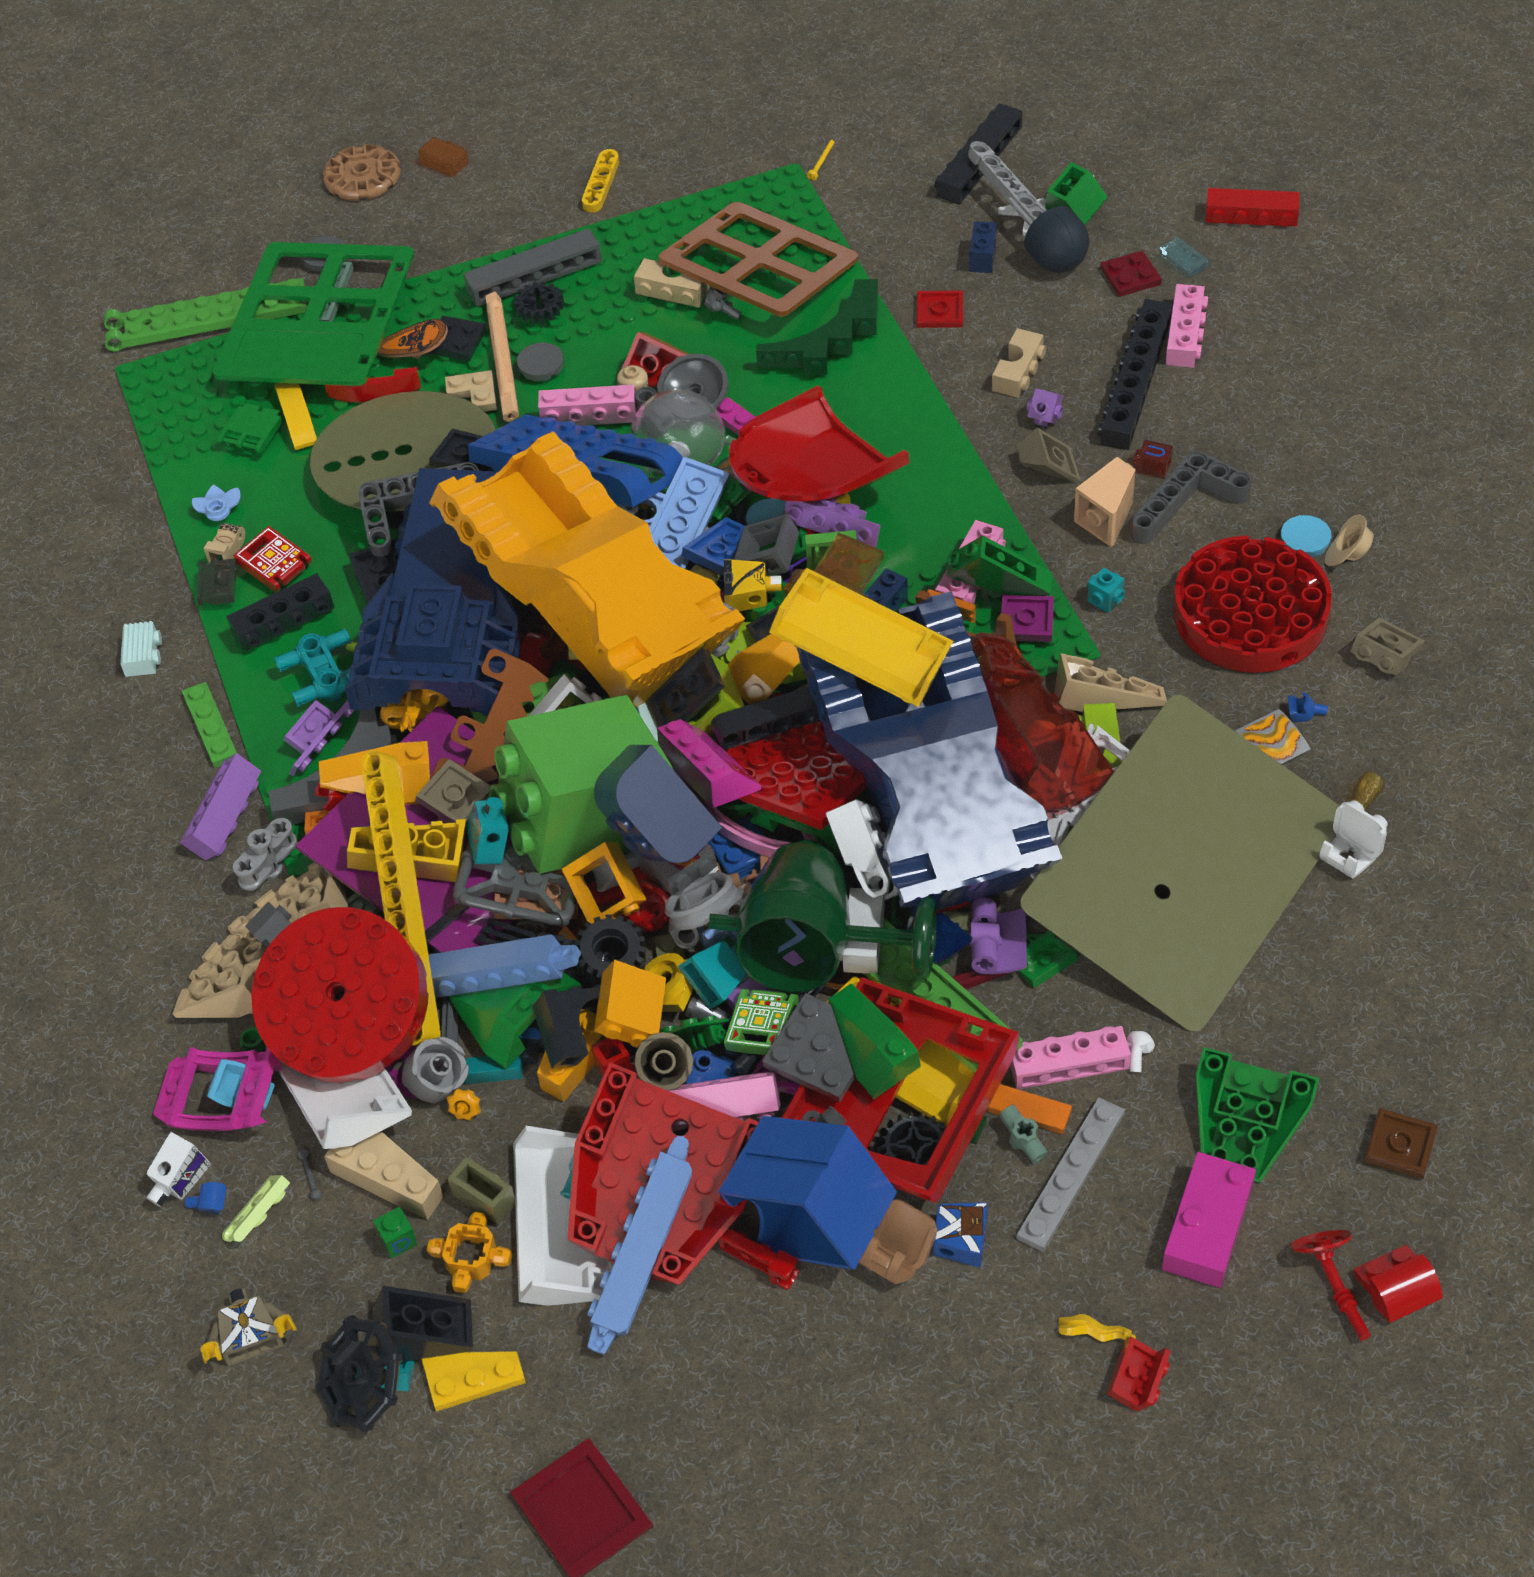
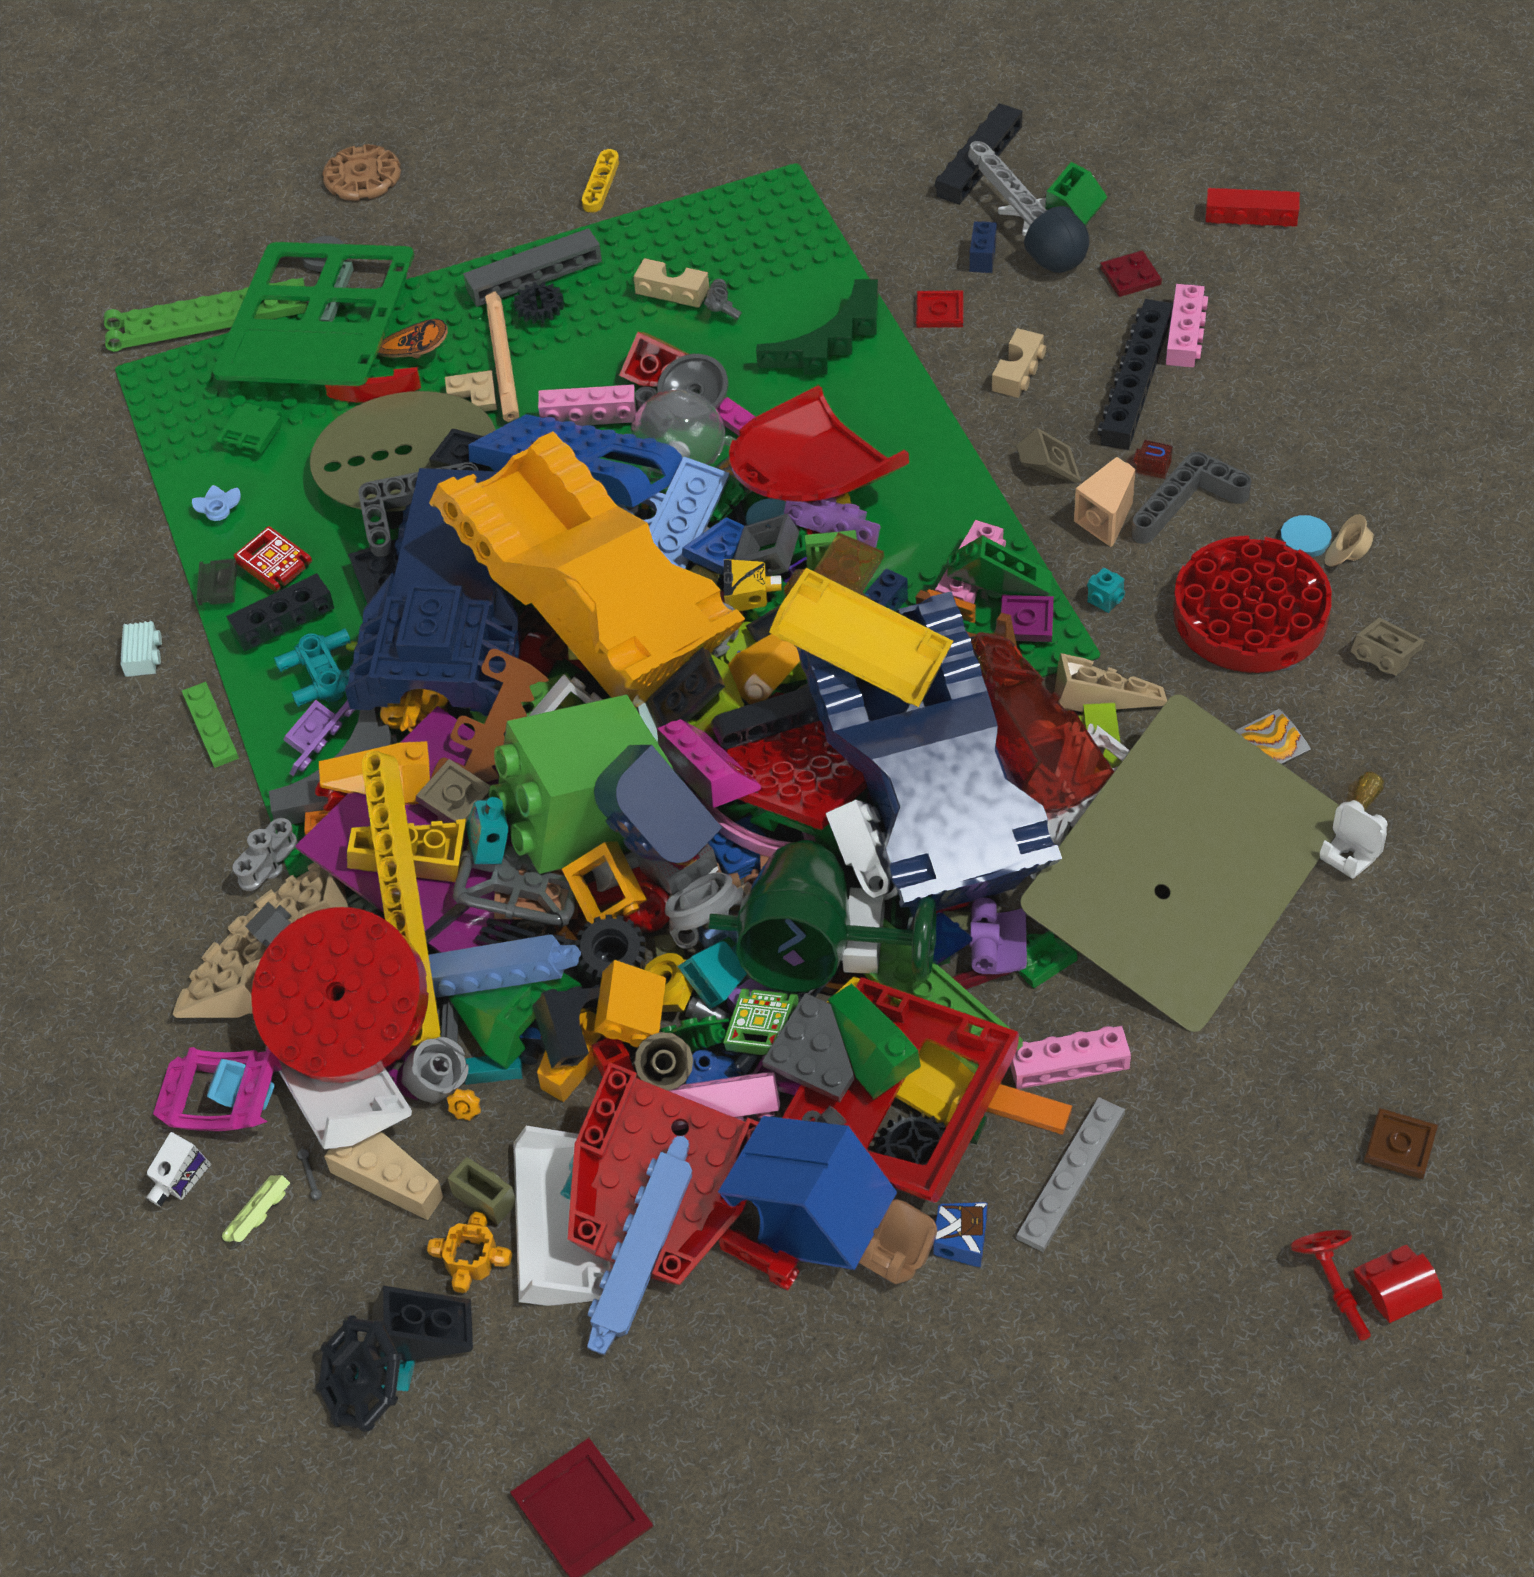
medium lavender brick [180,753,261,860] -> none
blue piece [185,1182,226,1214] -> none
torso [200,1289,297,1366] -> none
tan leg [204,523,245,569] -> none
green plate [239,1028,266,1052] -> none
yellow slope [274,383,317,450] -> none
green brick [373,1206,418,1259] -> none
clear orange piece [418,137,469,177] -> none
yellow wing [422,1351,526,1412] -> none
black plate [427,316,486,361] -> none
dark grey tile [517,343,564,381] -> none
tan head [617,365,649,393] -> none
dark orange window [659,202,858,316] -> none
yellow piece [807,140,835,181] -> none
sand green axle [999,1105,1048,1164] -> none
medium lavender brick [1027,388,1064,426] -> none
yellow hair [1058,1314,1136,1342] -> none
red bracket [1106,1337,1171,1412] -> none
white plate [1127,1031,1155,1072] -> none
clear light blue plate [1160,237,1209,276] -> none
dark pink brick [1162,1152,1256,1288] -> none
green wedge [1196,1047,1320,1183] -> none
blue piece [1288,692,1328,722] -> none

